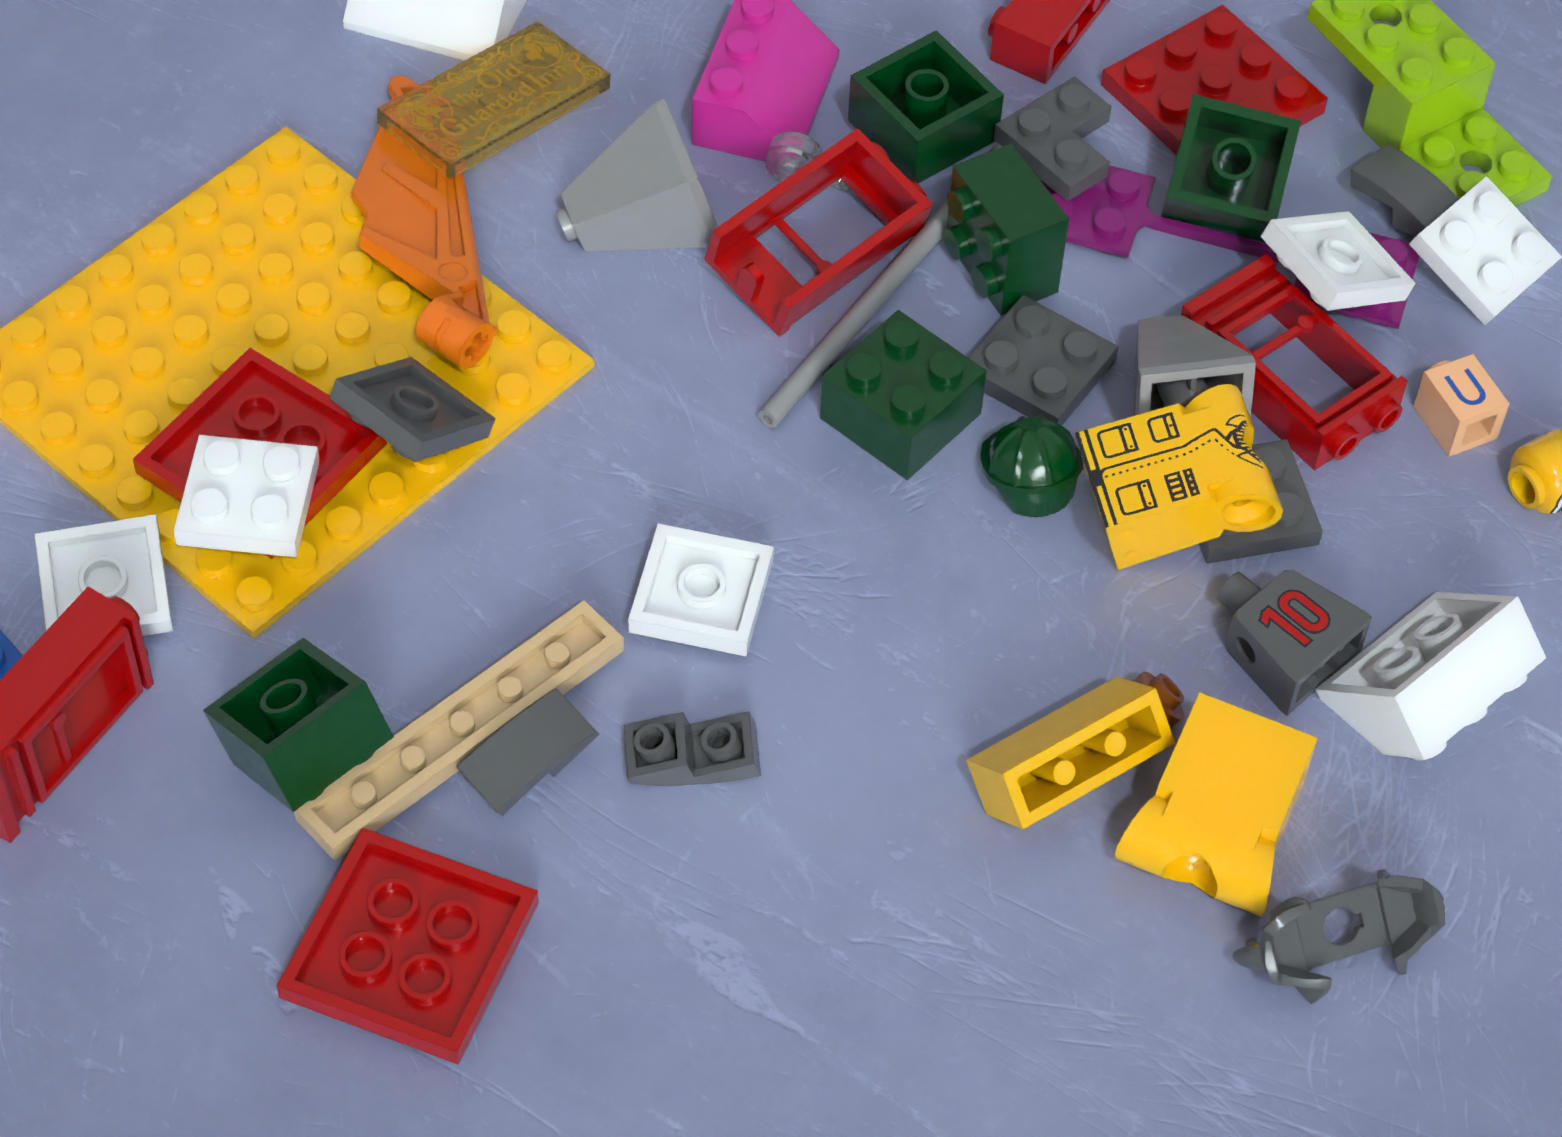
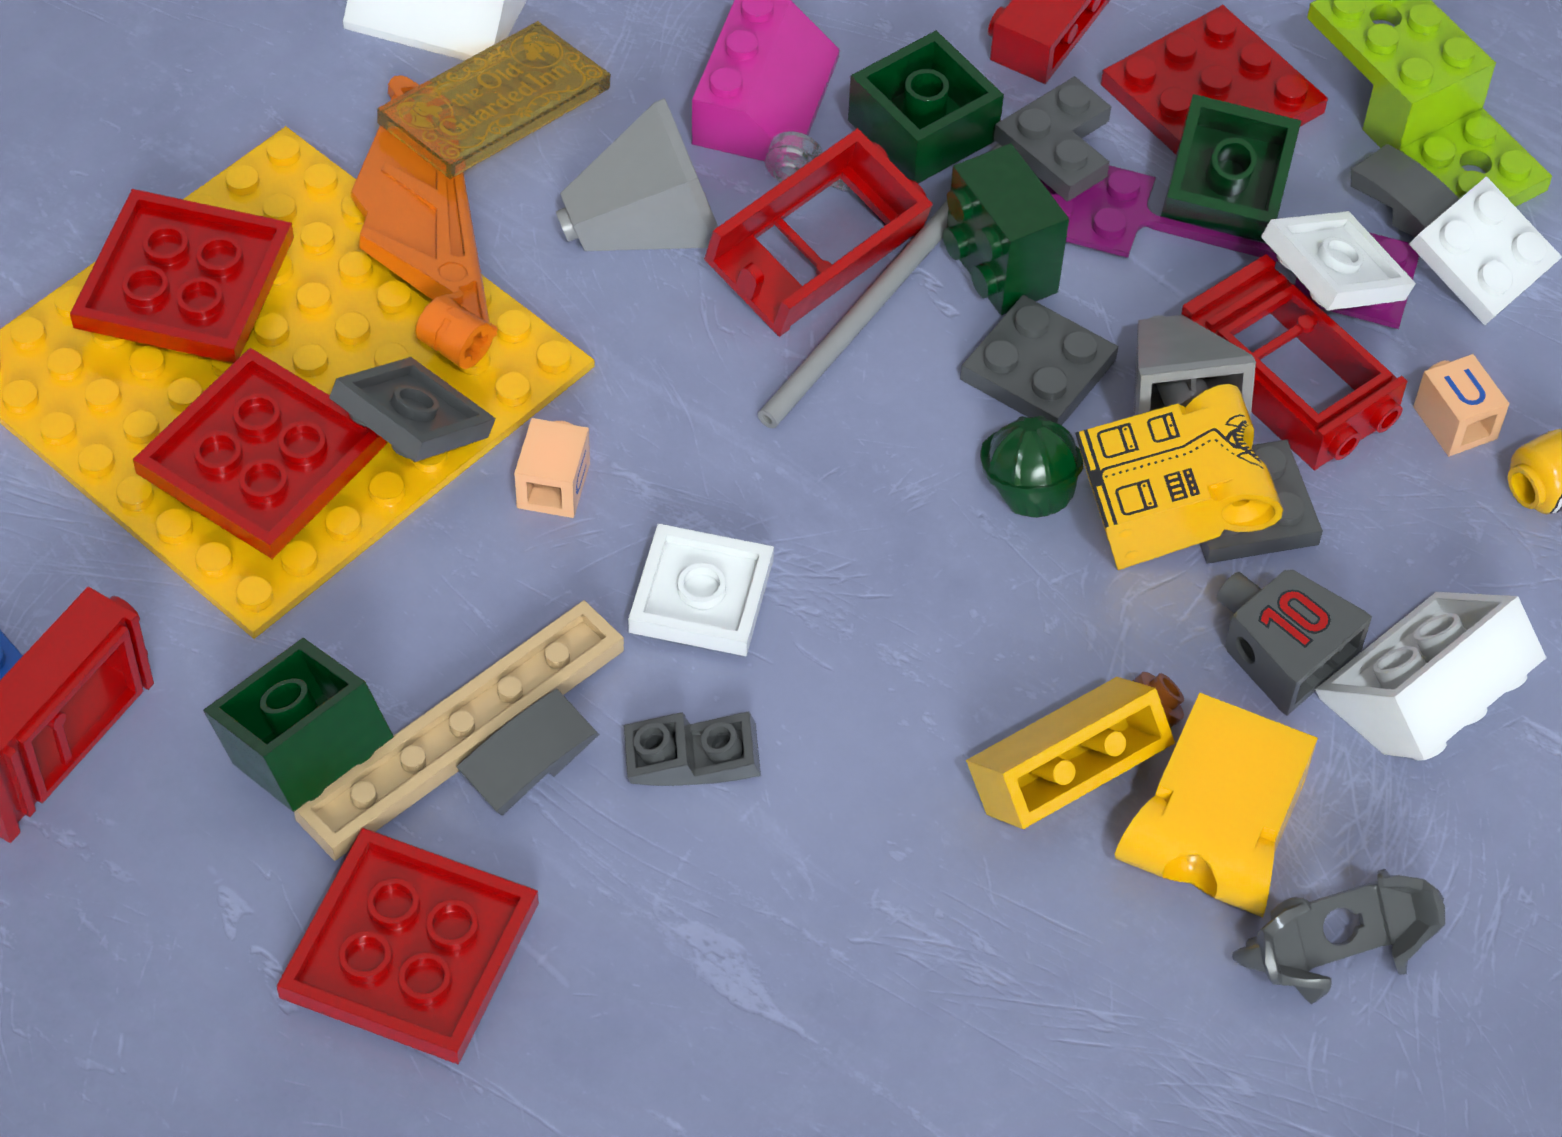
white plate [35,514,173,636] -> none
white plate [174,435,320,557] -> none
dark green brick [820,310,987,481] -> none
none -> red plate [70,189,294,363]
none -> light nougat brick [514,418,590,518]

